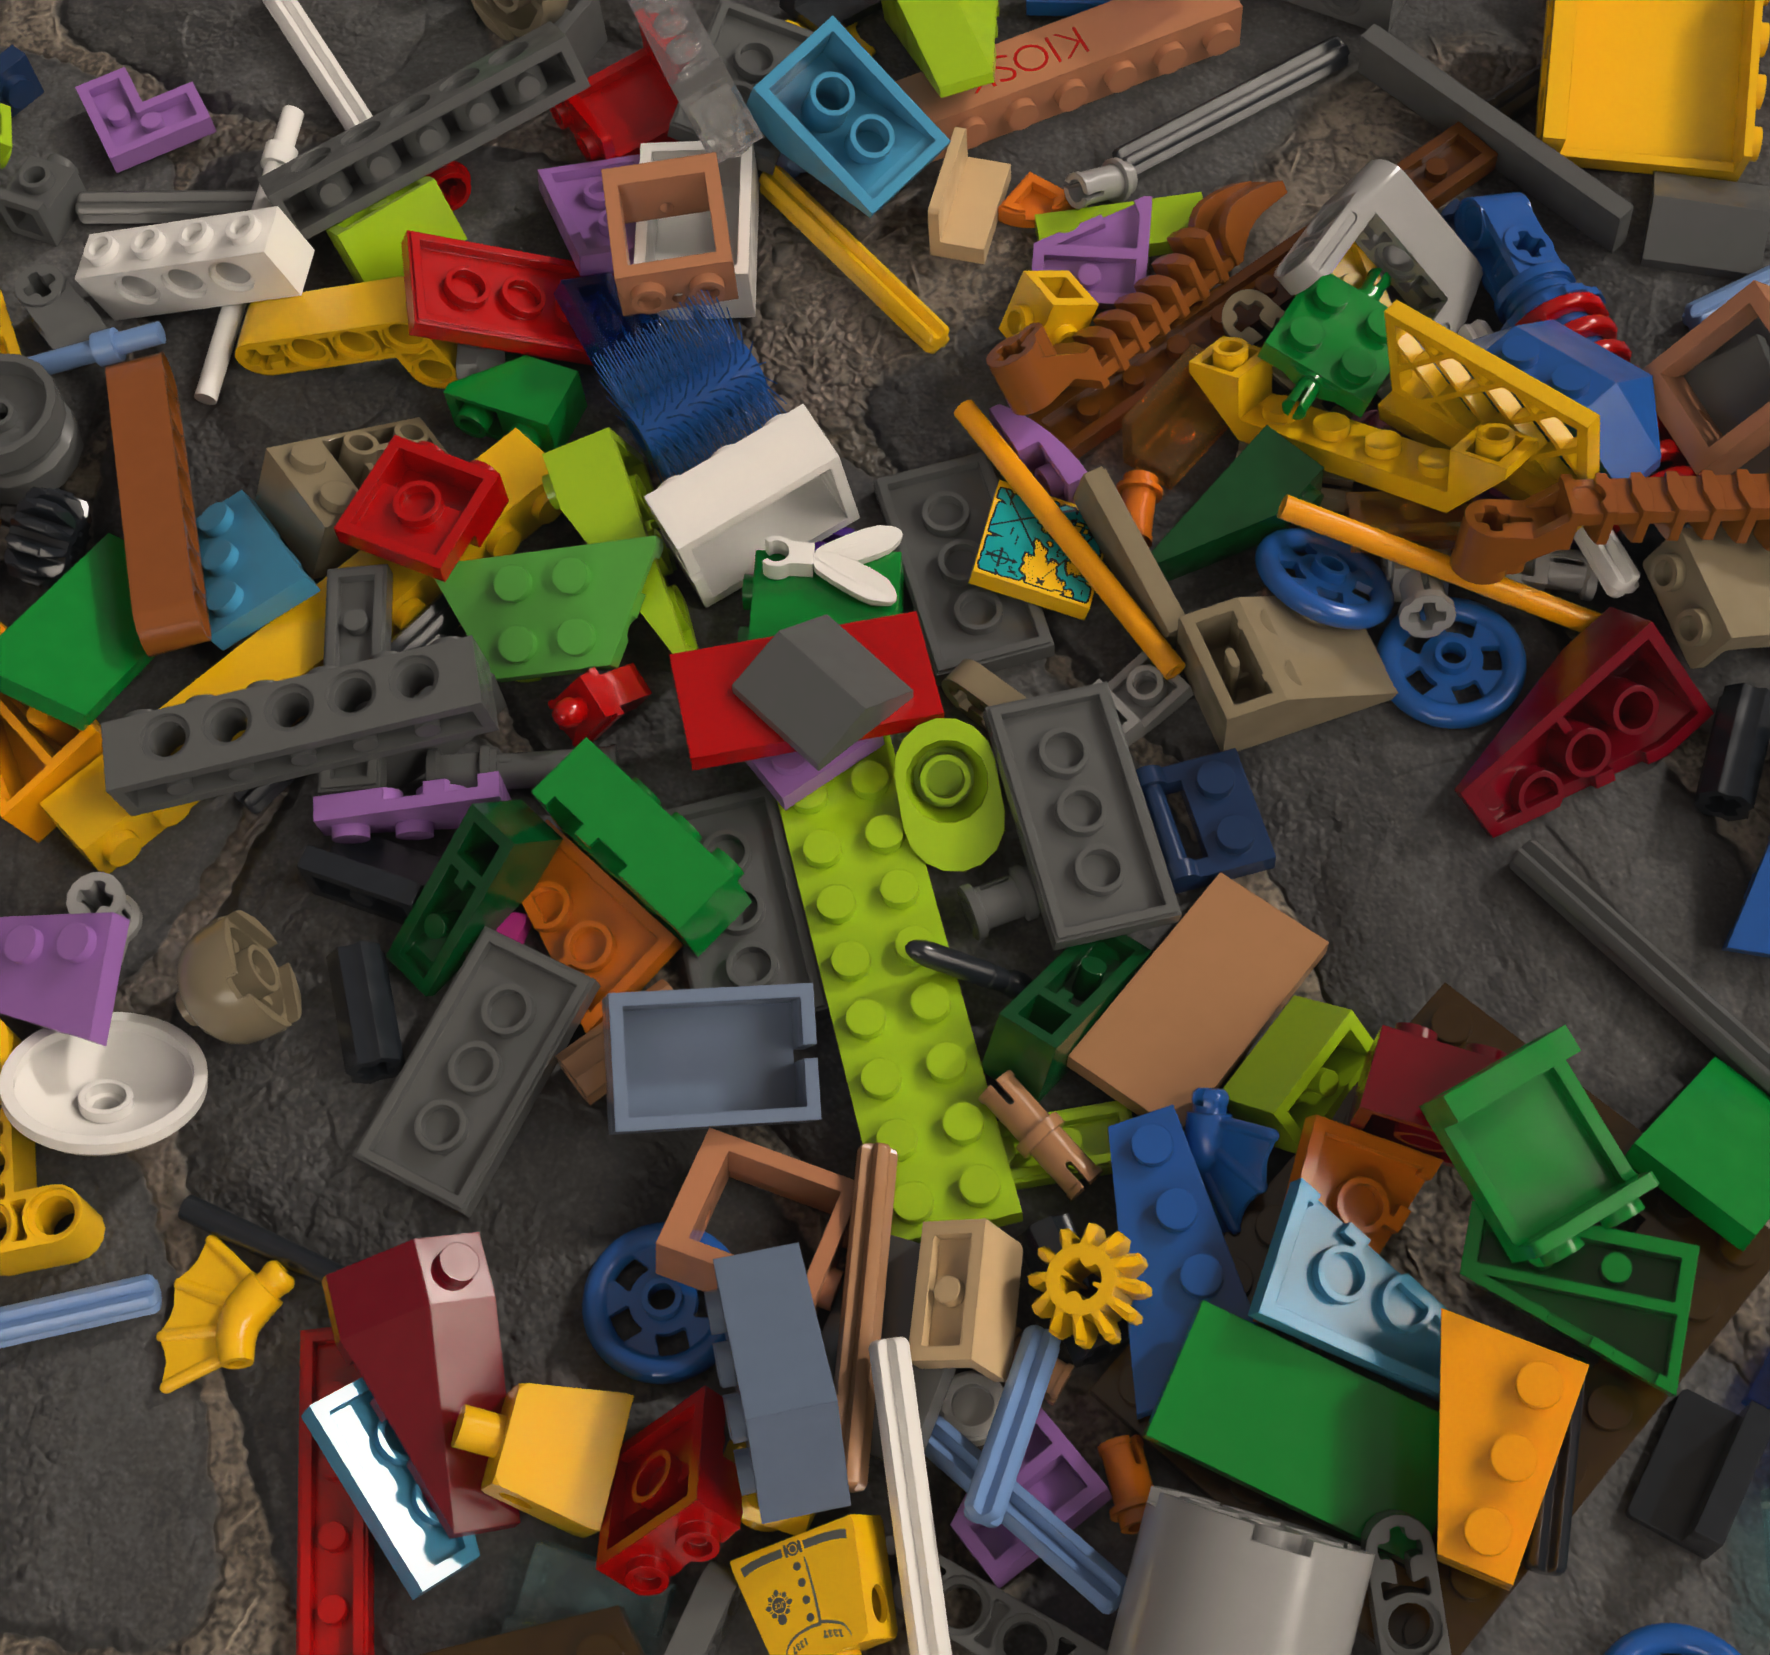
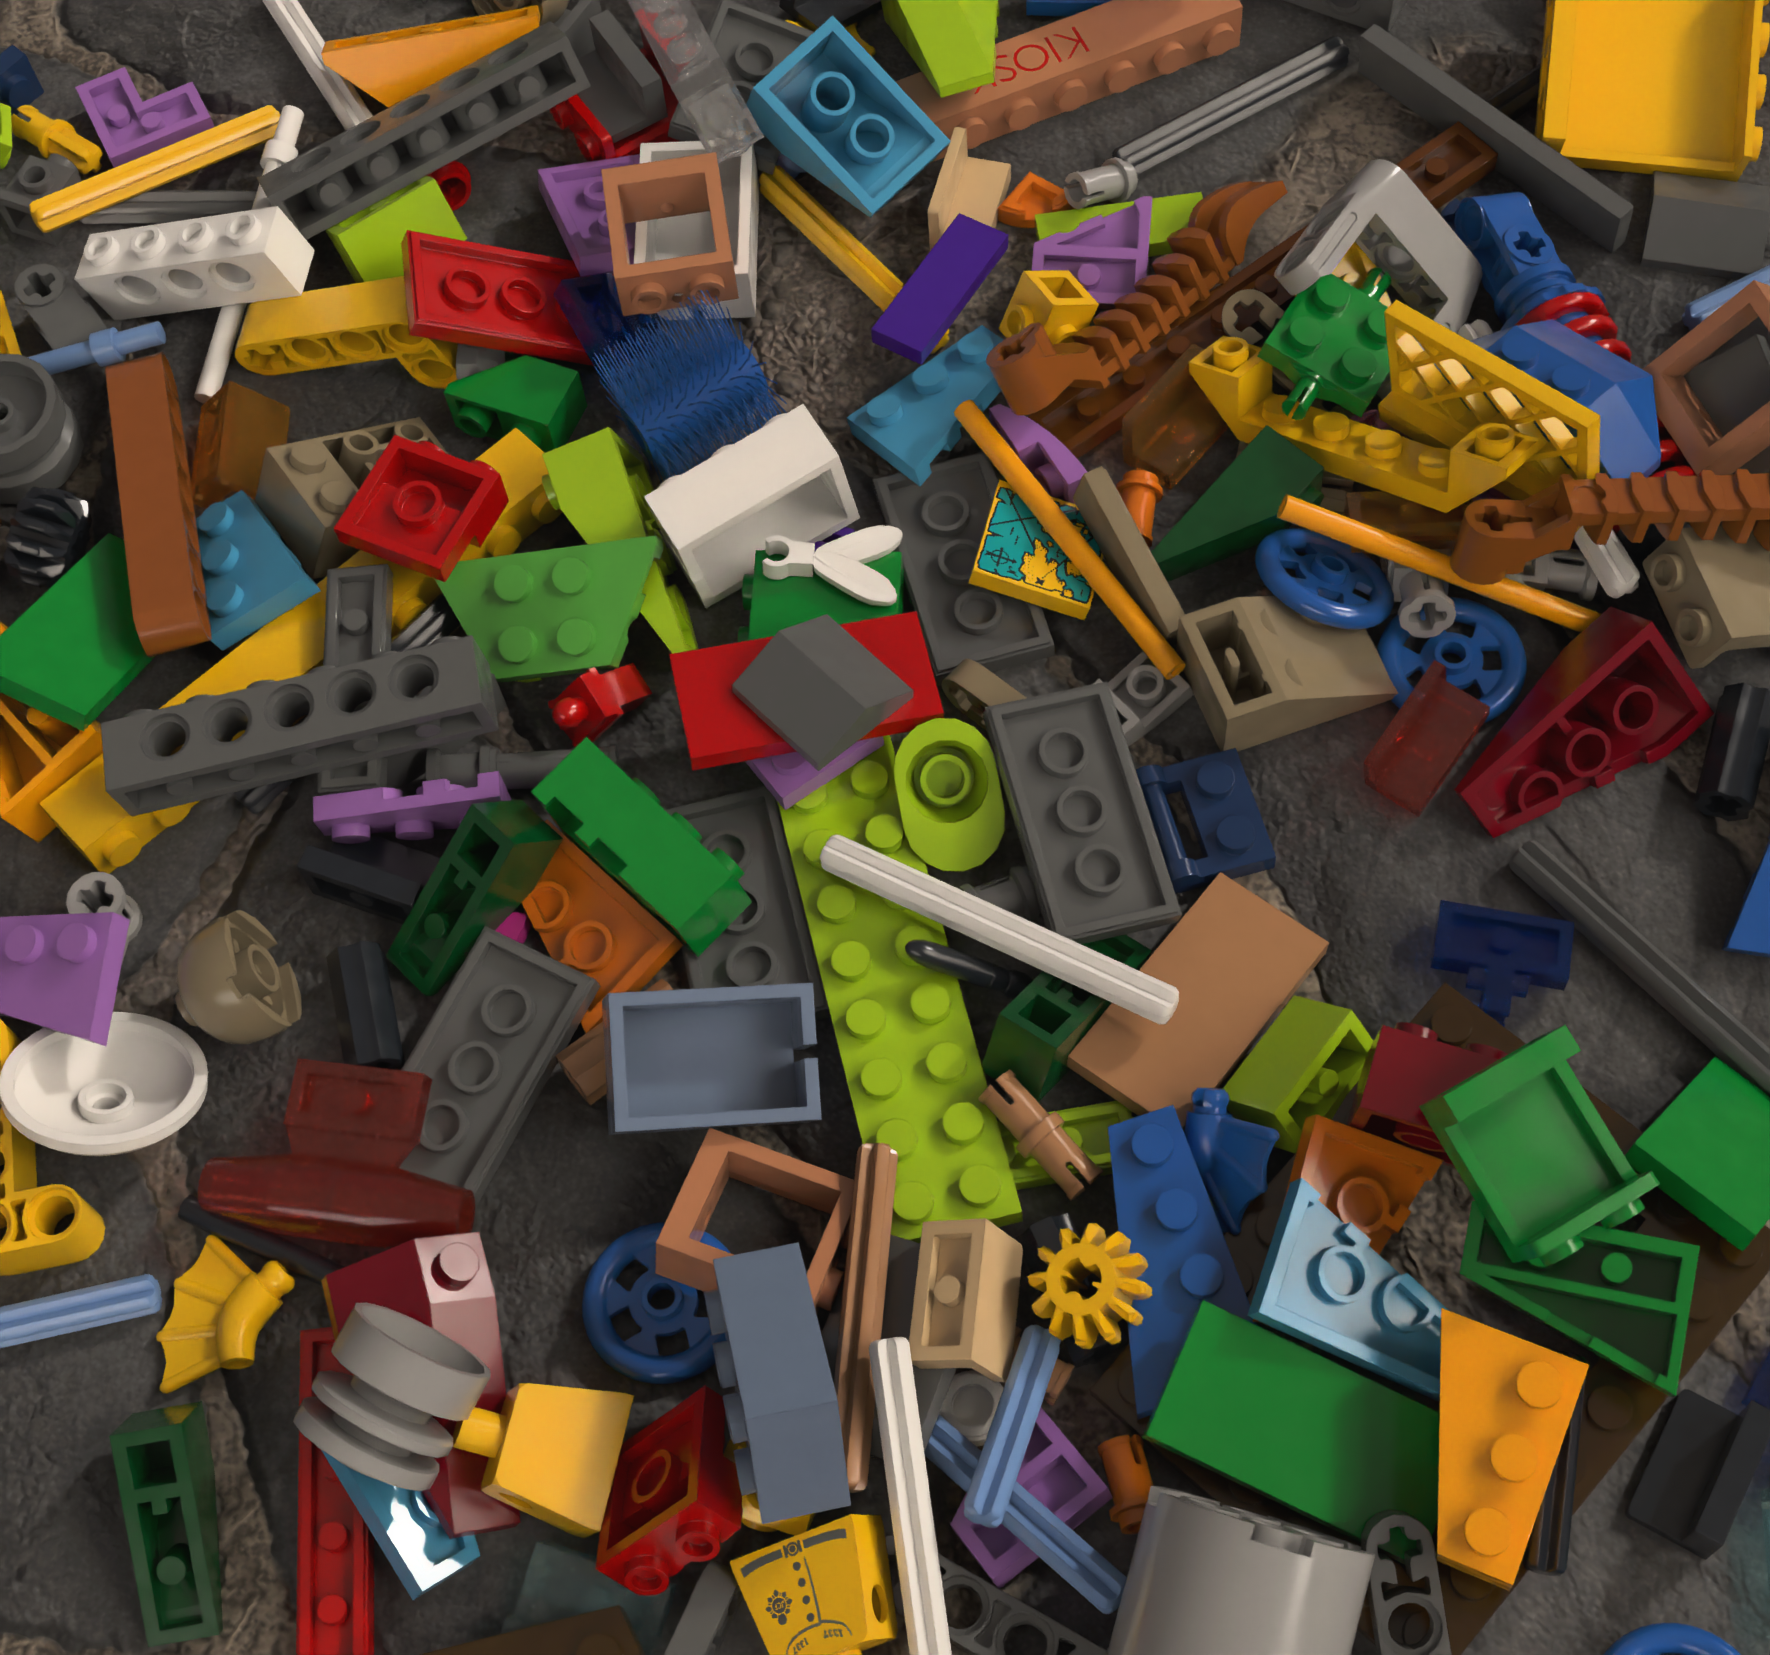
none -> yellow axle [11,105,103,175]
none -> yellow axle [29,105,280,233]
none -> dark green slope [109,1401,223,1647]
none -> clear orange panel [191,380,291,509]
none -> clear red plate [198,1058,475,1248]
none -> light grey wheel [293,1302,491,1491]
none -> light orange wedge [321,5,540,108]
none -> dark grey panel [577,9,668,143]
none -> white axle [819,835,1179,1024]
none -> dark azure wing [846,325,1003,486]
none -> dark purple tile [871,213,1009,365]
none -> clear red panel [1363,660,1490,817]
none -> clear blue hinge [1430,900,1574,1027]

